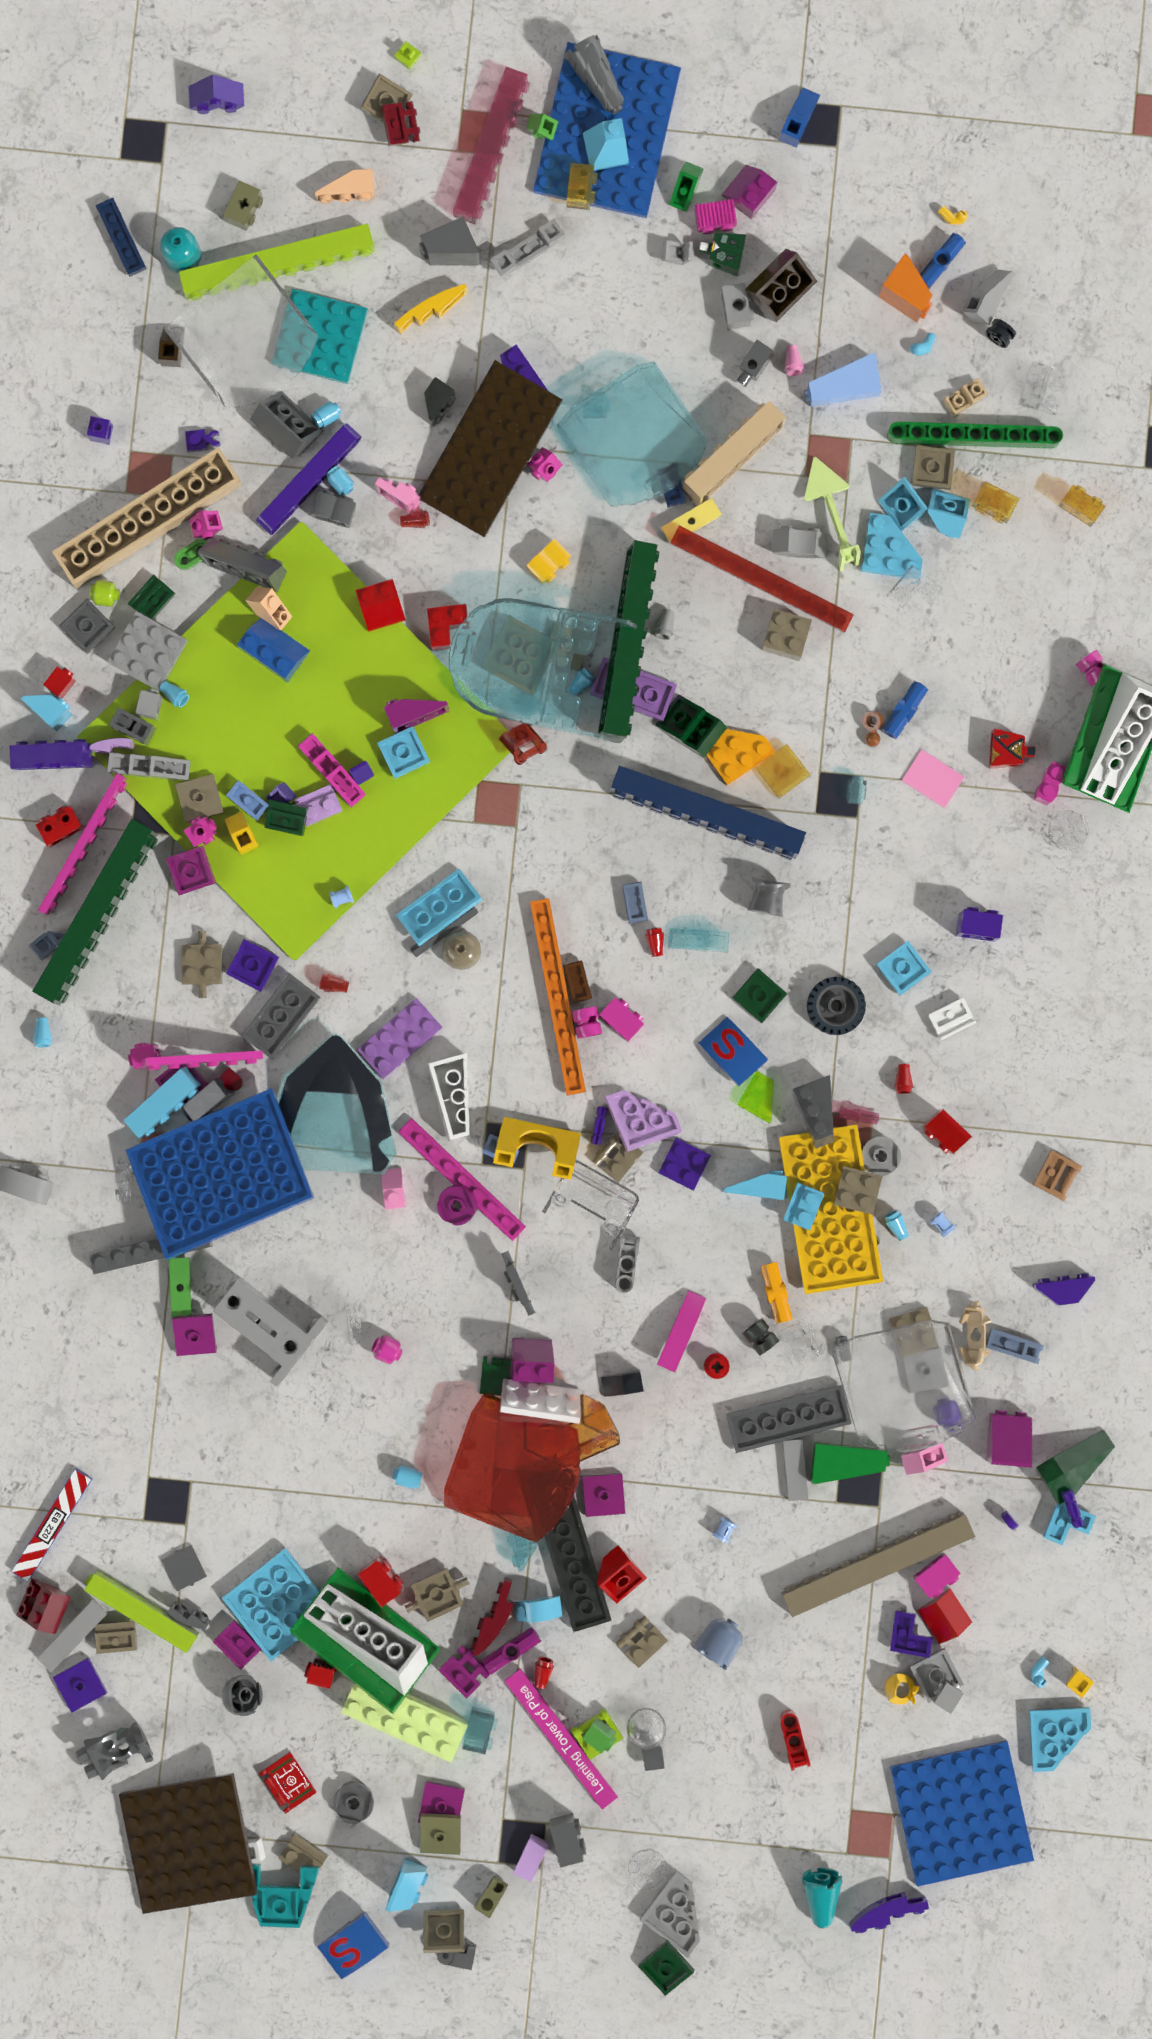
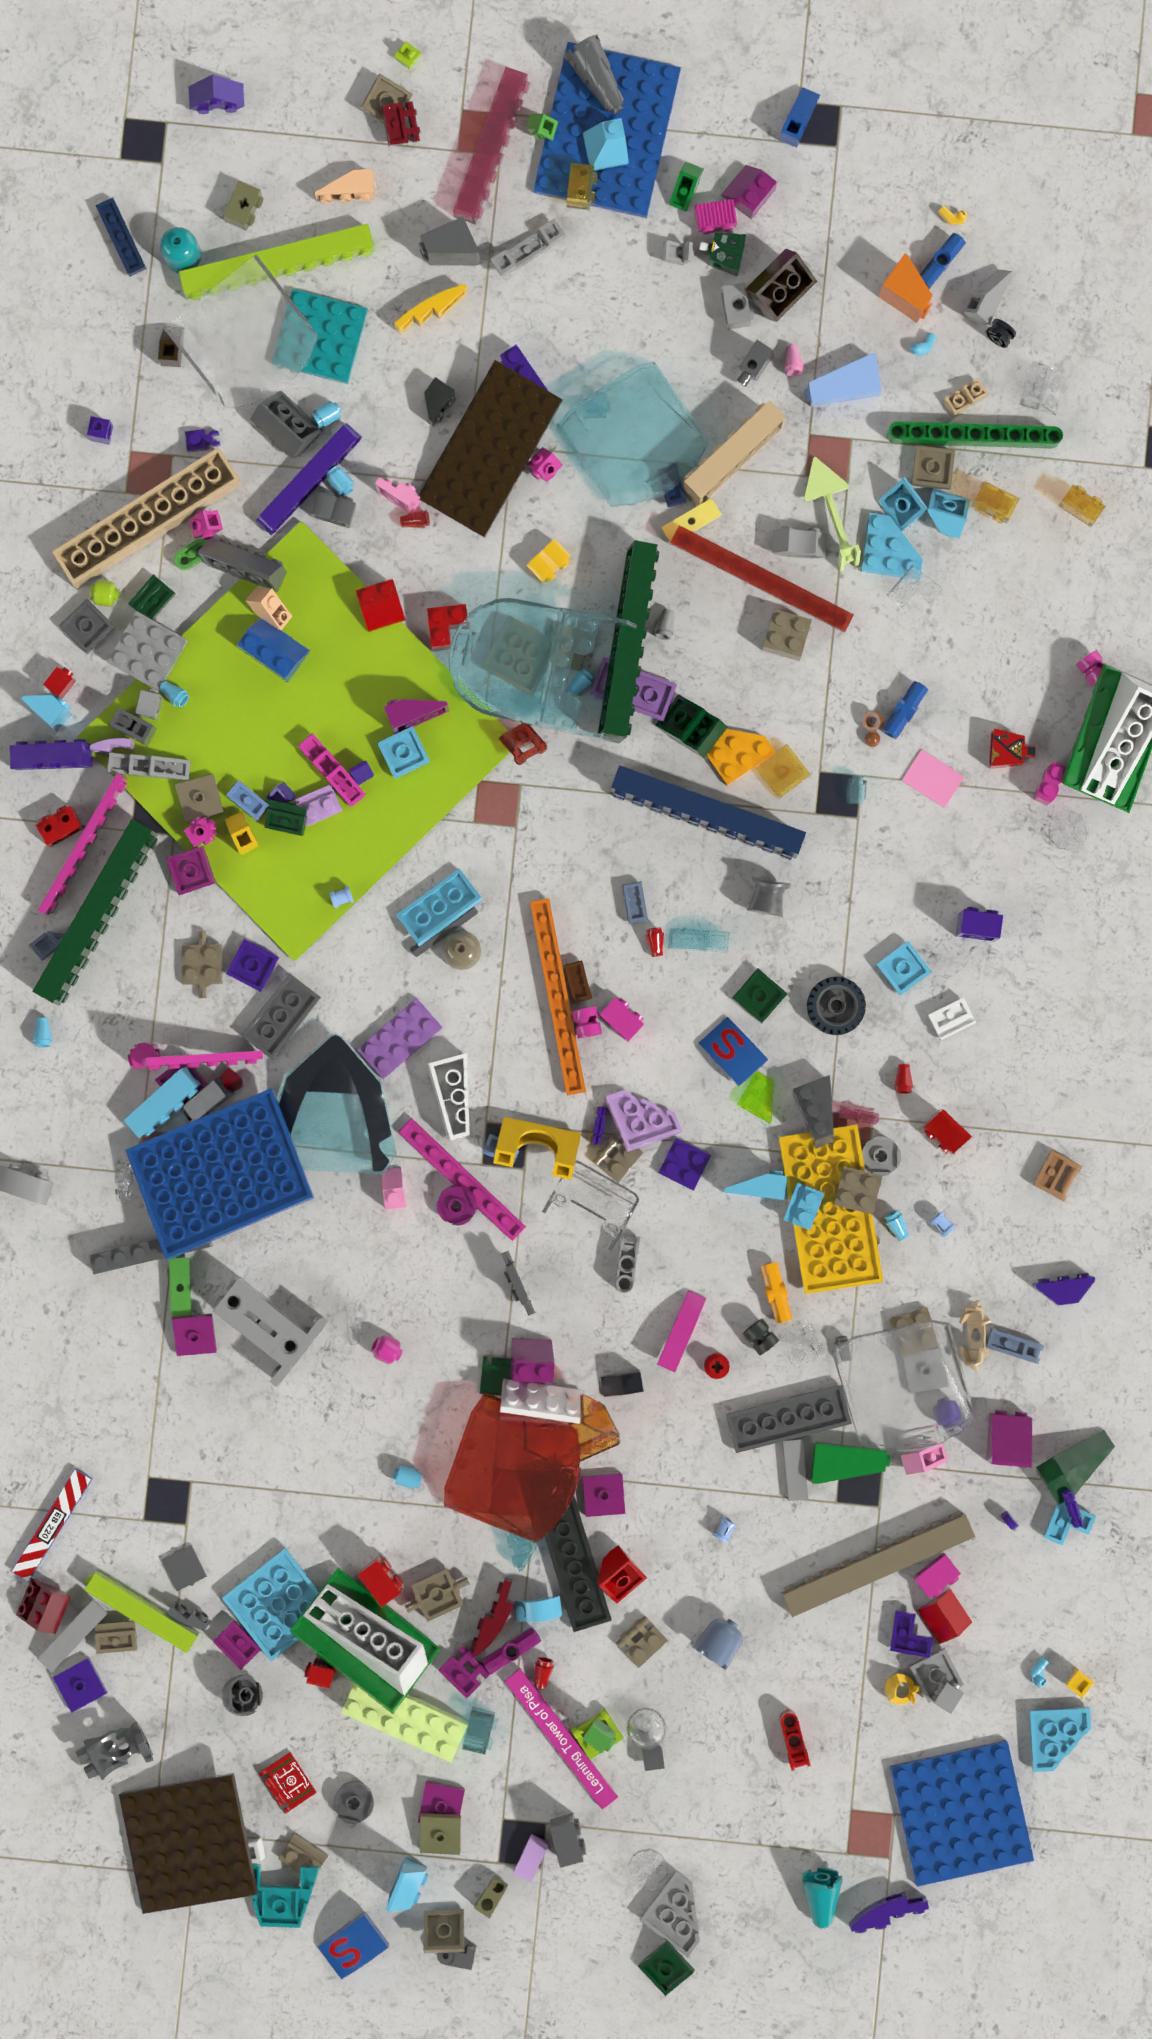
clear red cone [319,973,349,993] -> none

